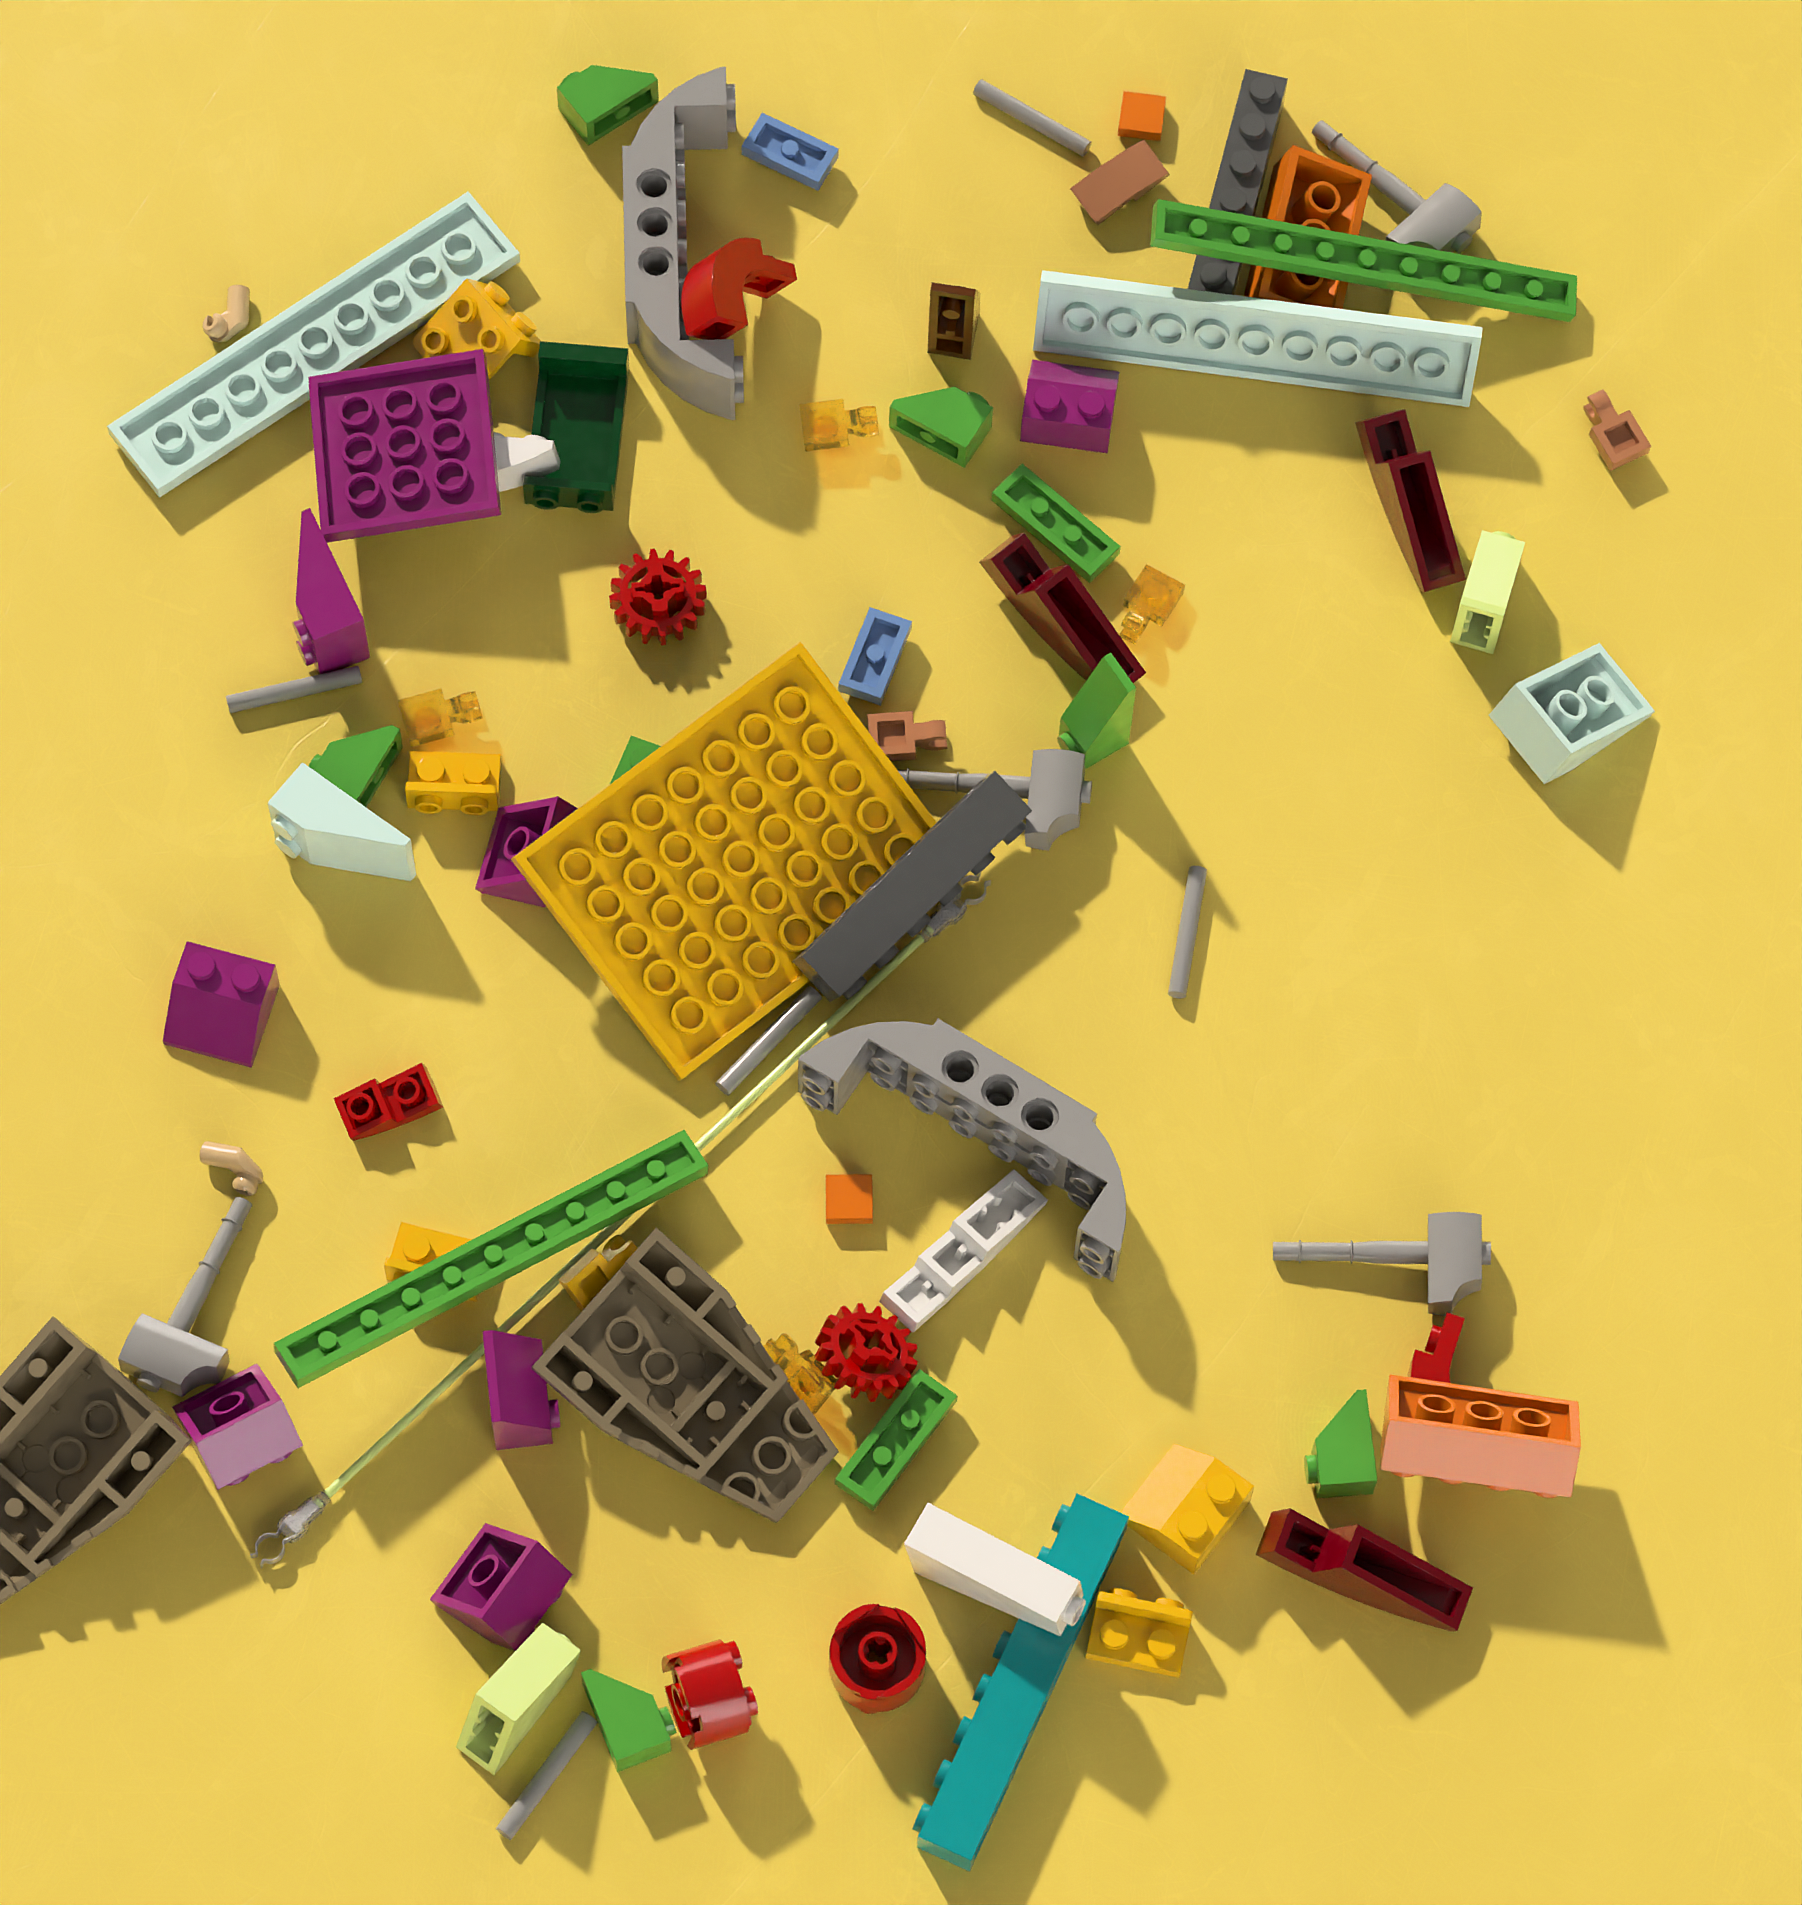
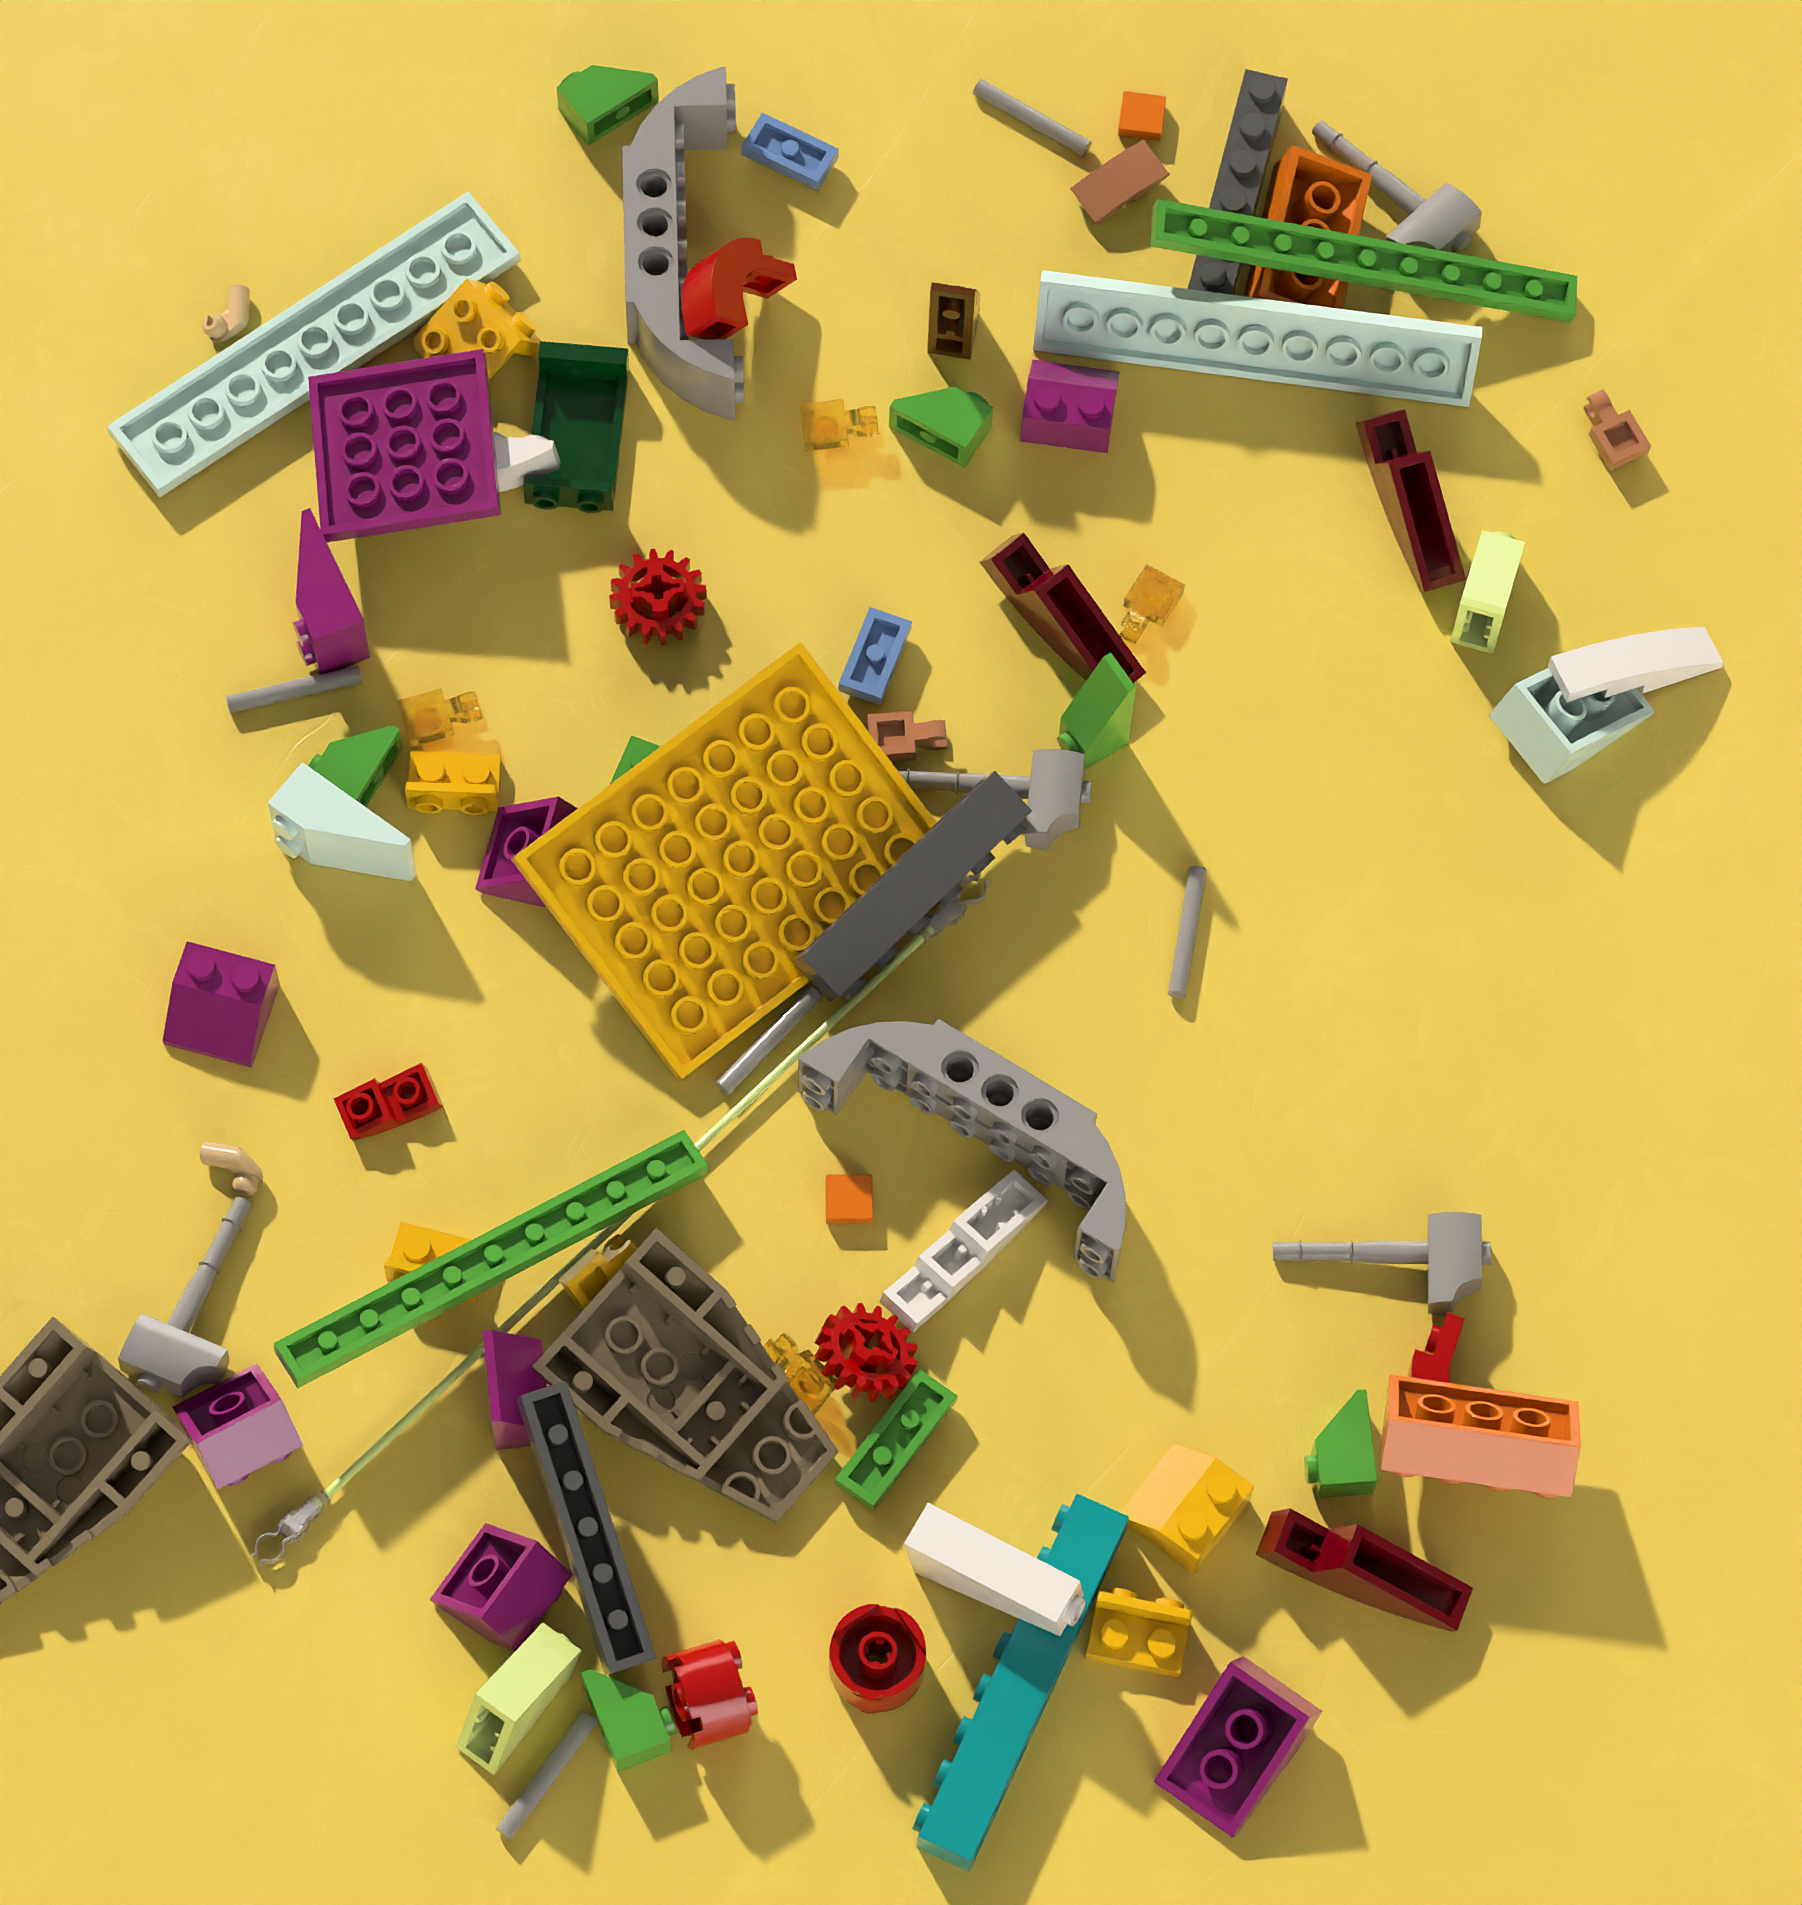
bright green plate [991,464,1121,583] -> none
none -> dark grey brick [516,1381,656,1675]
none -> magenta slope [1154,1656,1323,1838]
none -> white slope [1548,627,1724,702]

